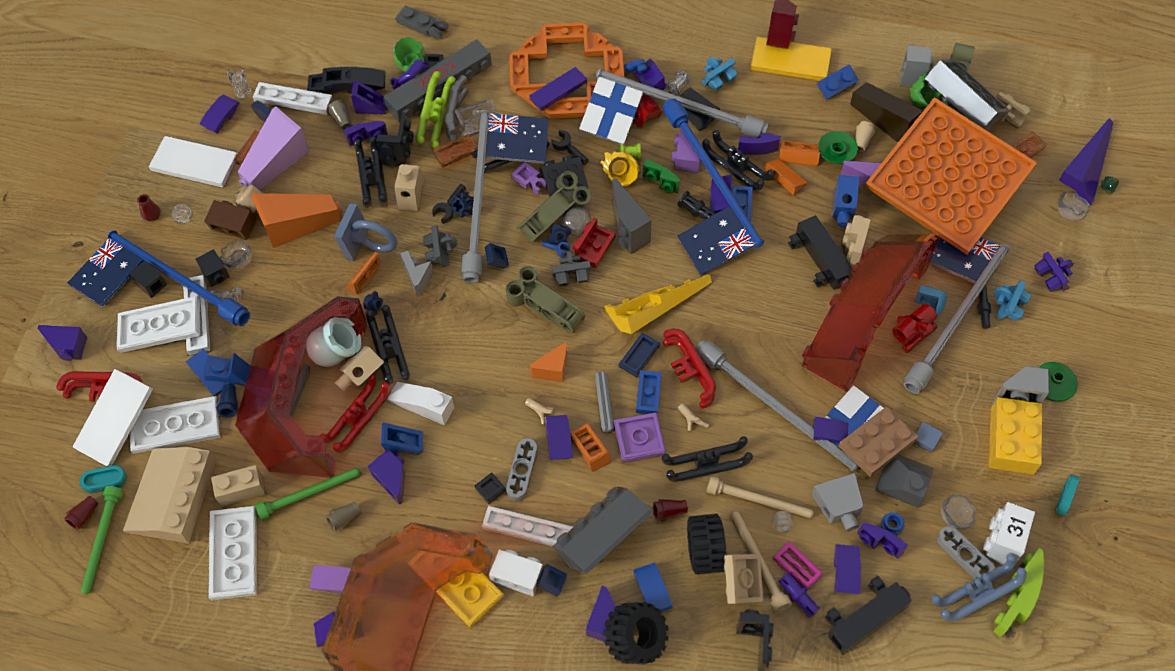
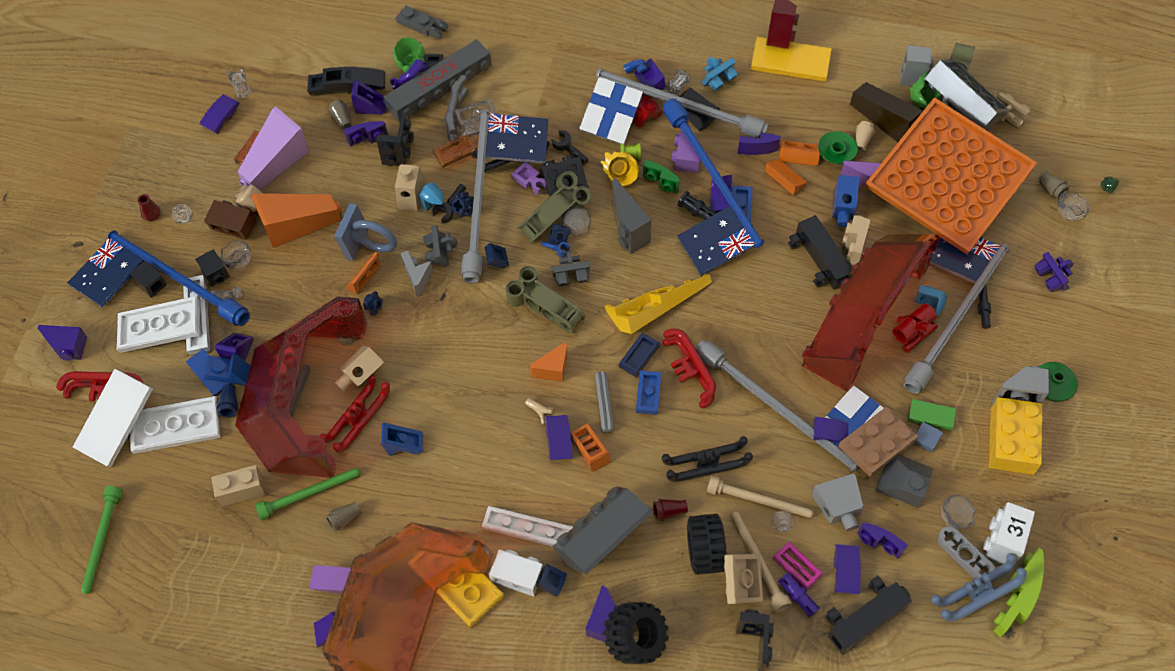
dark red cone [64,496,99,530] -> none
teal tile [80,465,127,493] -> none
tan slope [123,447,217,544] -> none
white tile [149,136,238,188] -> none
white tile [209,506,257,601] -> none
dark blue tile [251,100,271,122] -> none
white plate [253,82,333,115] -> none
light aqua tile [306,315,362,367] -> none
black piece [354,136,387,207] -> none
black piece [365,305,410,385] -> none
dark purple slope [367,449,405,505] -> none
white slope [387,382,455,426] -> none
lime piece [415,71,456,149] -> none
black tile [474,472,506,504] -> none
light grey beam [506,438,537,501] -> none
orange plate [509,22,624,119] -> none
dark purple tile [529,67,587,111] -> none
red bracket [573,218,616,268] -> none
medium lavender plate [614,412,666,463] -> none
blue slope [633,562,673,612] -> none
tan bar [678,403,709,431] -> none
black piece [702,130,775,191] -> none
blue plate [817,64,859,100] -> none
blue plate [881,513,904,535] -> none
dark azure hips [994,280,1031,321] -> none
clear orange plate [1011,131,1047,158] -> none
teal tile [1055,474,1080,517] -> none
dark purple wedge [1059,118,1113,205] -> none
none -> dark purple slope [215,333,254,361]
none -> dark azure plate [419,182,444,211]
none -> bright green tile [908,399,956,431]
none -> dark tan cone [1039,171,1070,199]

